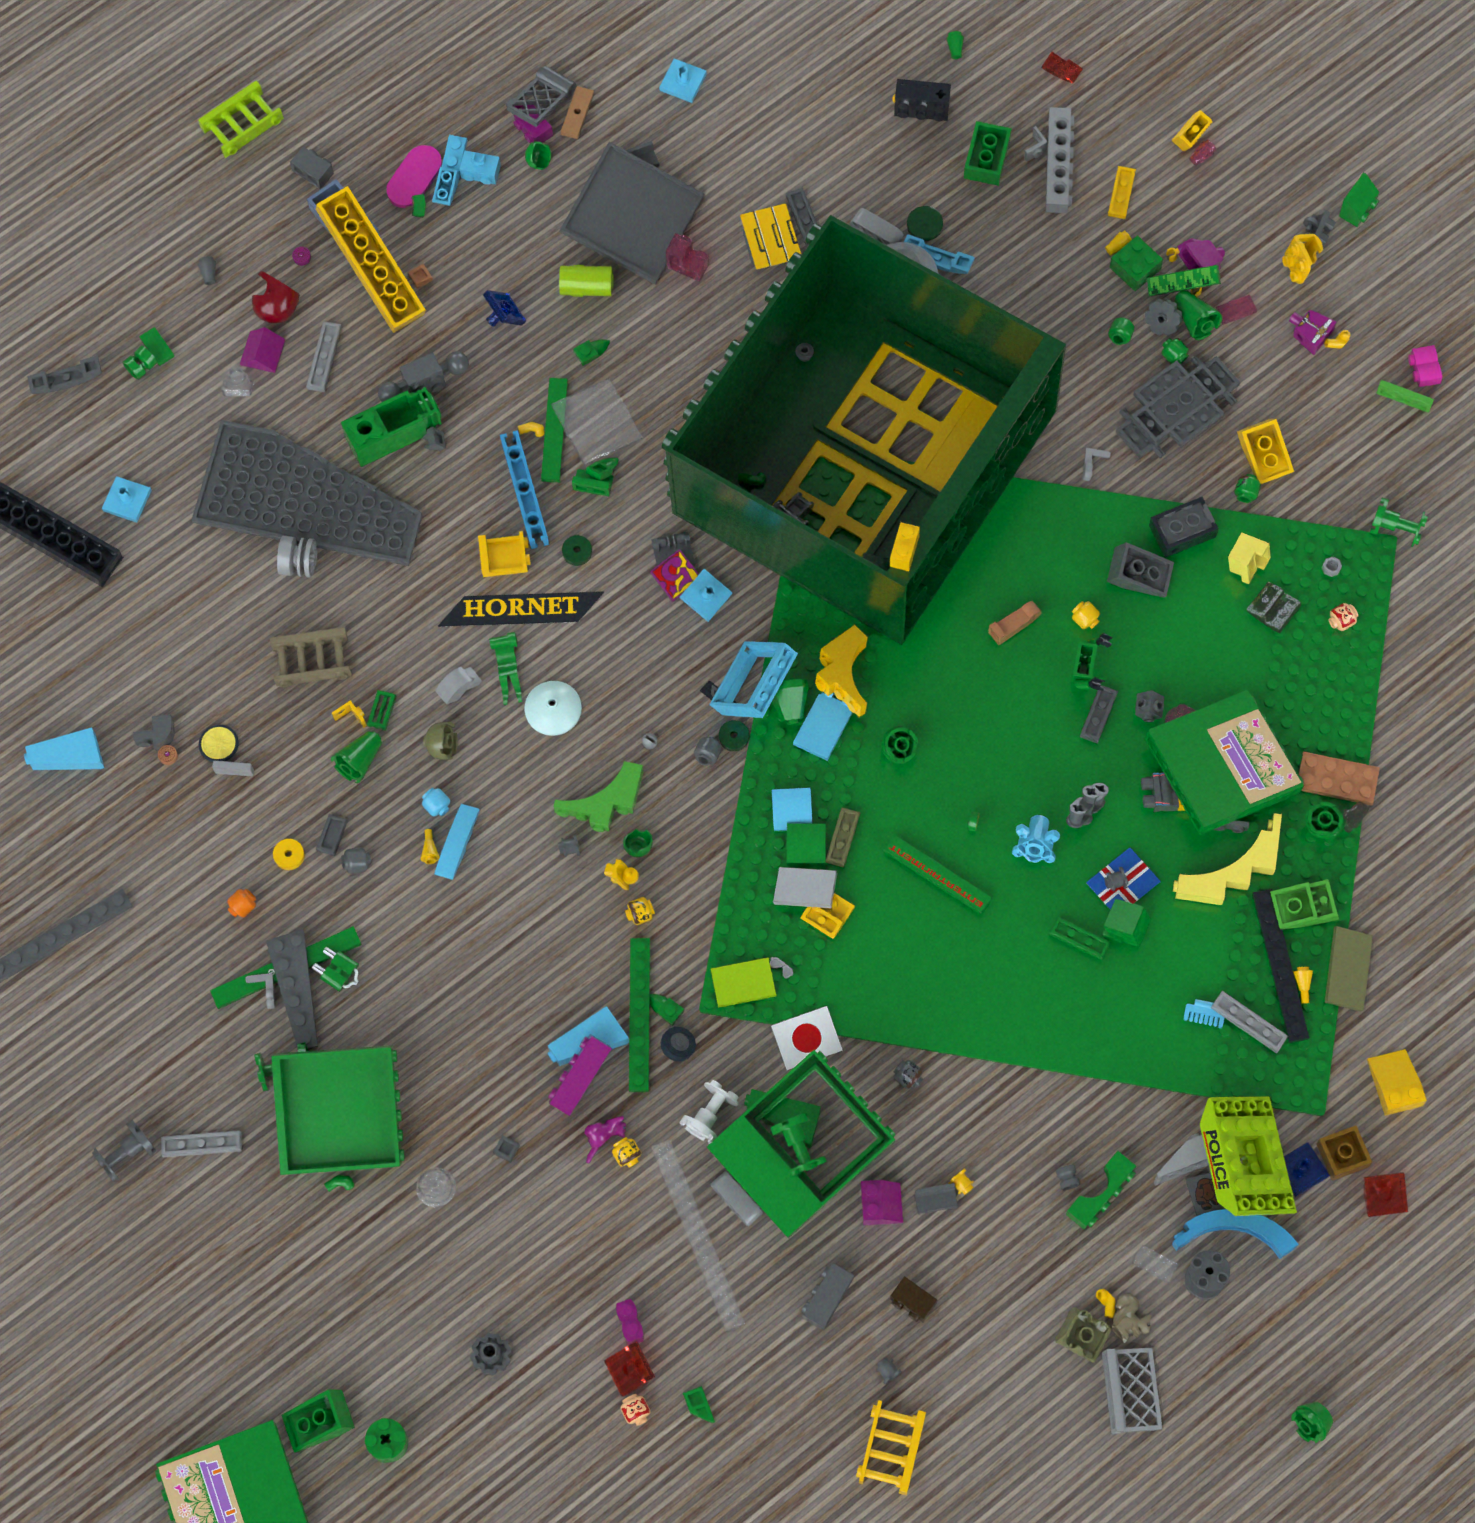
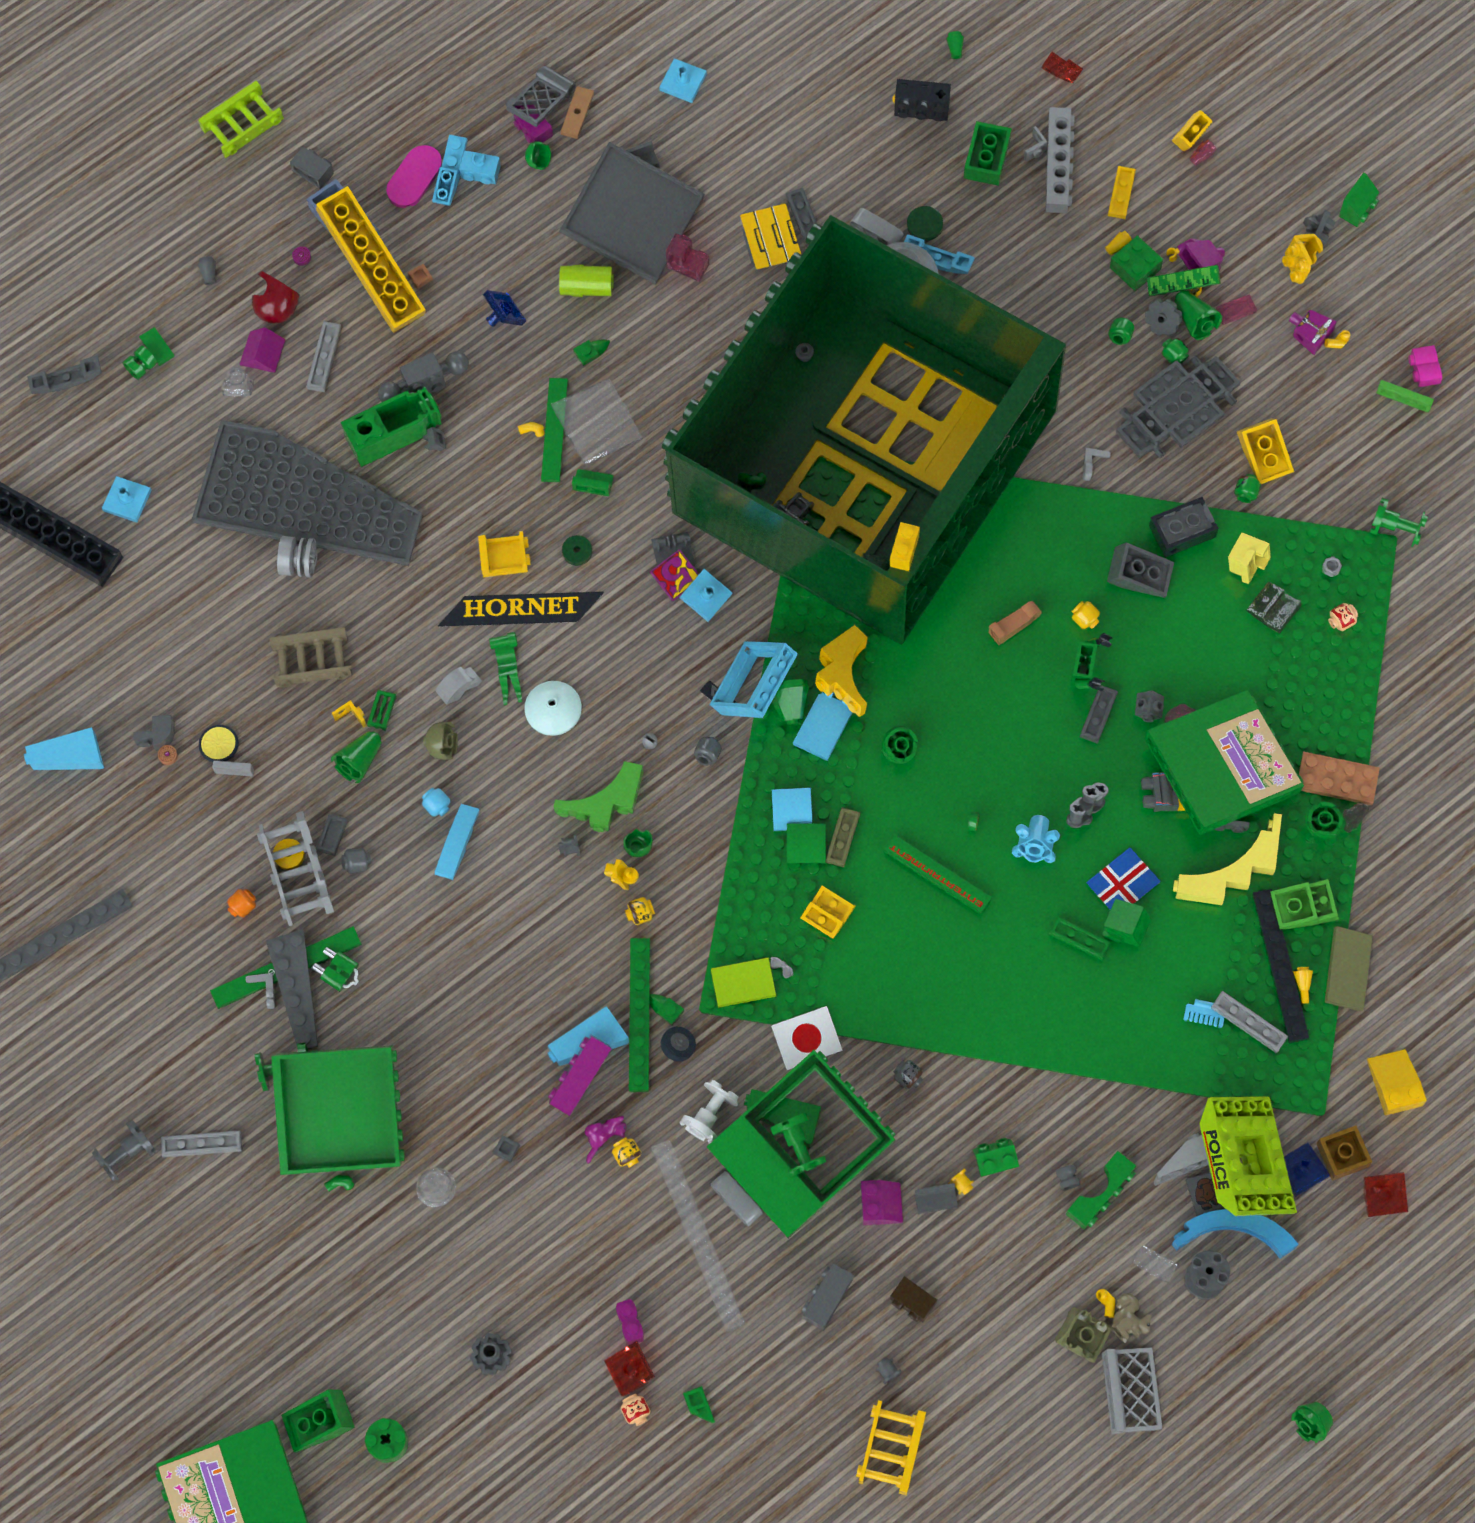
green piece [411,194,426,218] -> none
yellow cone [421,829,440,864] -> none
dark azure piece [500,430,549,549] -> none
green plate [586,458,619,481] -> none
dark green piece [719,720,749,751] -> none
light grey tile [773,867,837,908] -> none
dark grey brick [1104,867,1128,891] -> none
none -> light grey fence [257,811,334,926]
none -> green bracket [972,1138,1019,1177]

